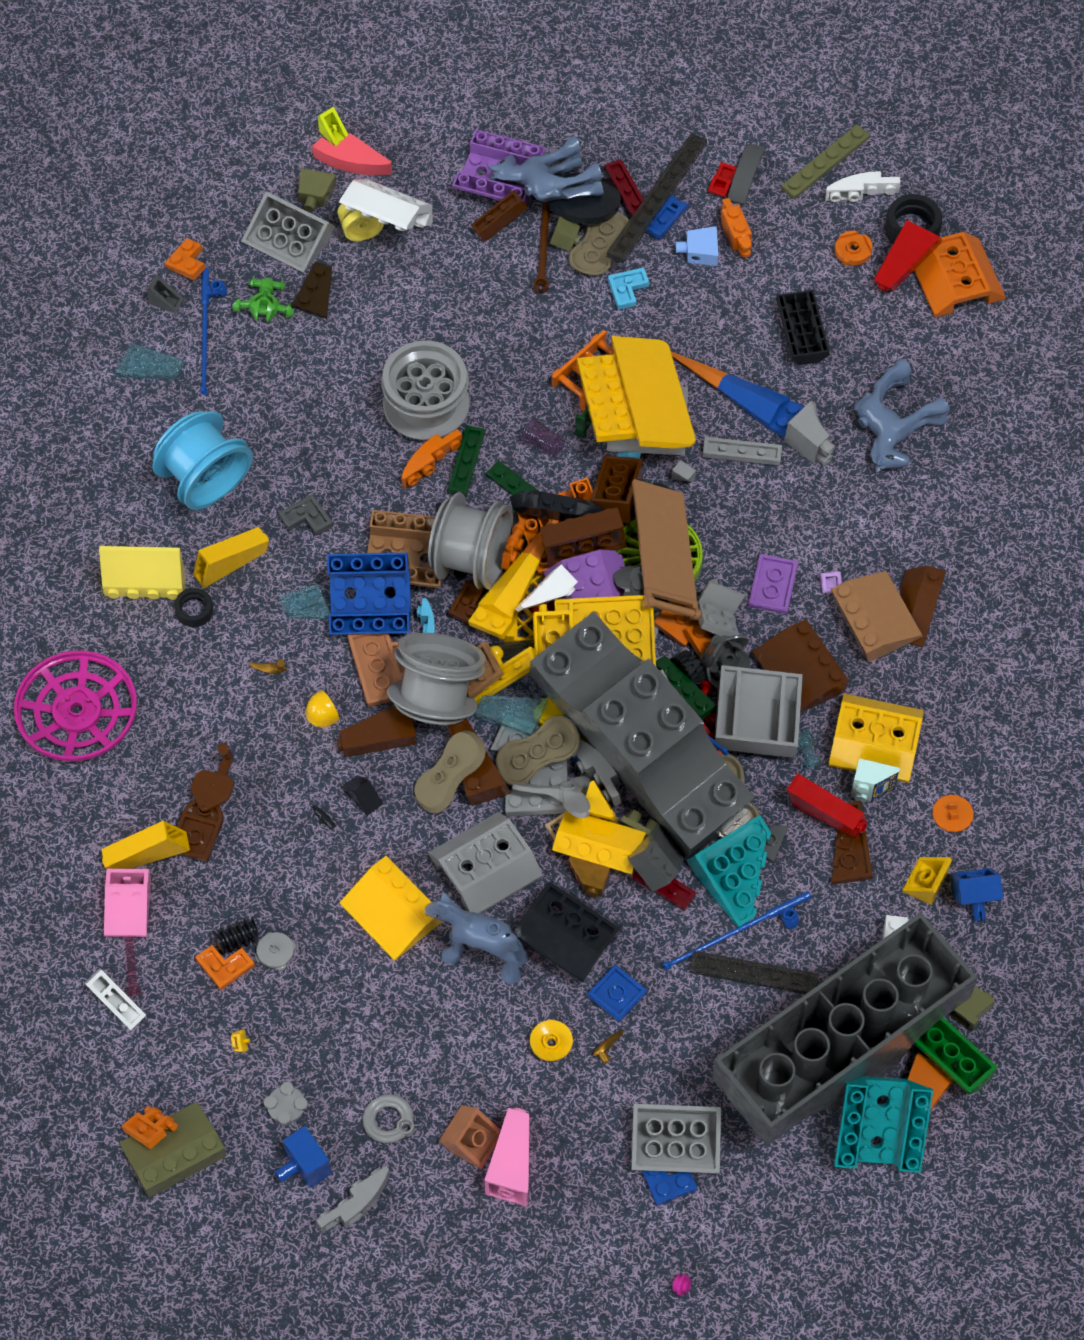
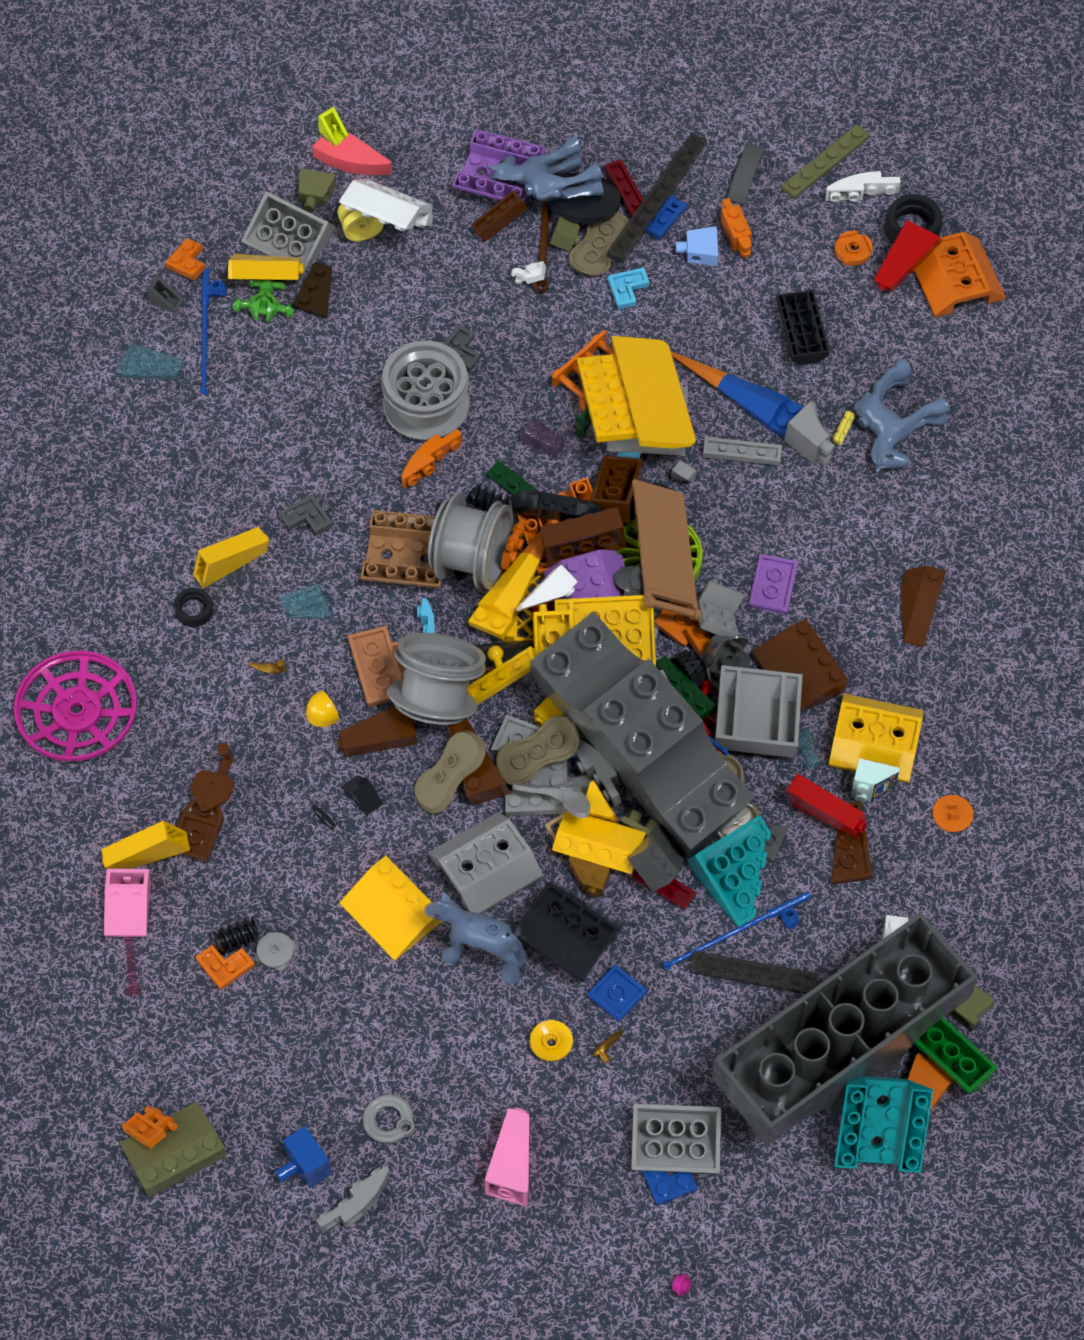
white slope [85,968,146,1030] -> none
light yellow slope [99,546,186,600] -> none
medium azure wheel [152,411,253,510] -> none
yellow piece [231,1029,250,1053] -> none
light grey piece [264,1082,308,1125] -> none
blue slope [327,552,411,635] -> none
nougat slope [439,1105,501,1169] -> none
dark green plate [448,425,485,497] -> none
reddish brown plate [448,581,484,625] -> none
medium nougat plate [467,642,504,698] -> none
clear light blue wing [475,695,548,736] -> none
red slope [708,162,737,198] -> none
lavender slope [819,572,842,593] -> none
medium nougat slope [831,571,923,662] -> none
yellow slope [902,857,952,905] -> none
blue brick [950,868,1003,921] -> none
none -> yellow slope [228,254,304,280]
none -> dark grey plate [444,325,480,372]
none -> black piece [466,483,510,512]
none -> white plate [511,261,546,284]
none -> light yellow axle [832,411,855,445]

